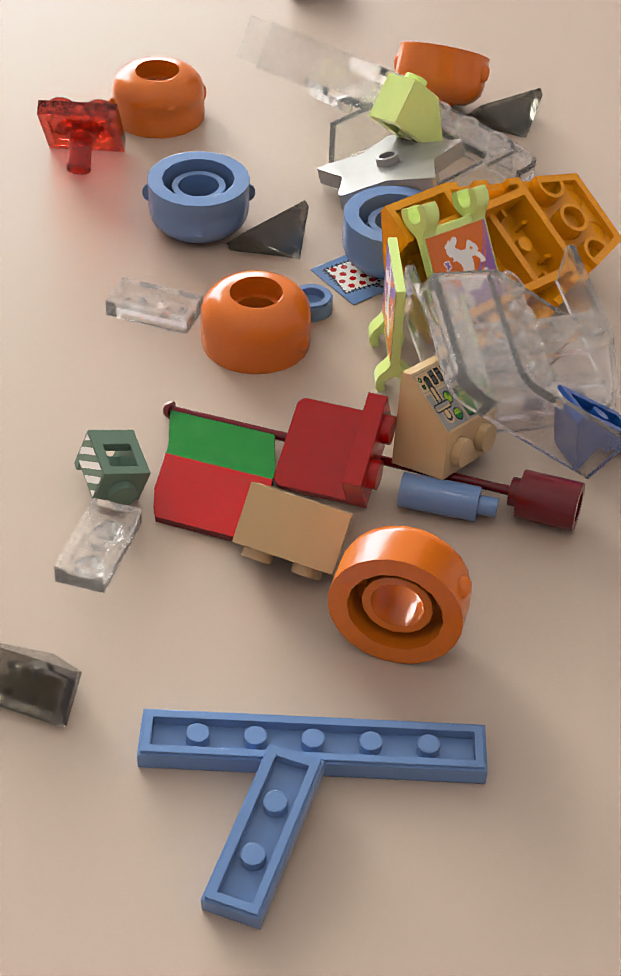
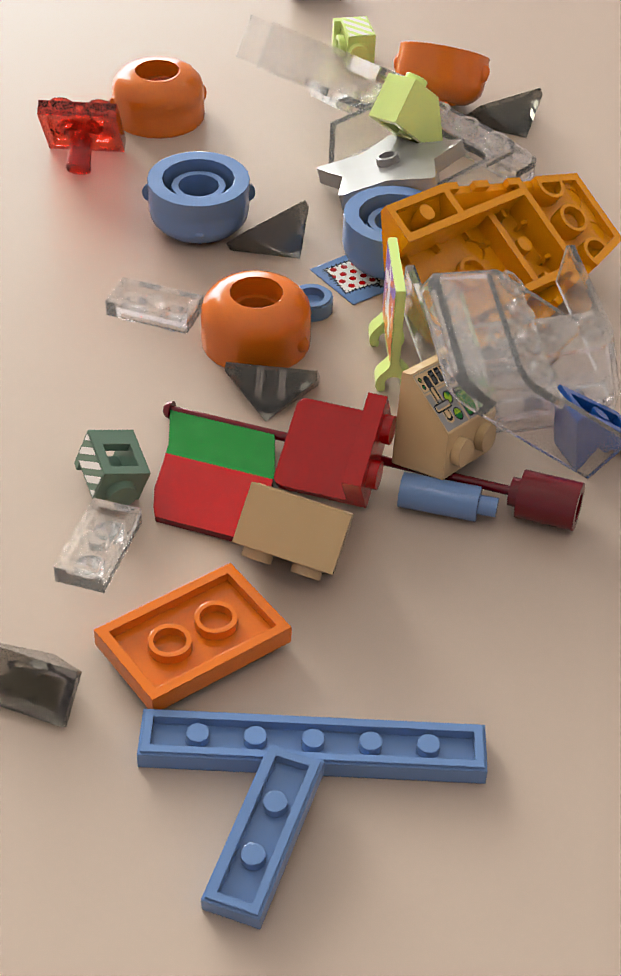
orange piece [328,526,472,664] -> none
flag [401,184,504,325] -> none
none -> orange plate [94,563,292,709]
none -> clear smoke slope [225,362,320,421]
none -> yellowish green brick [332,16,376,69]

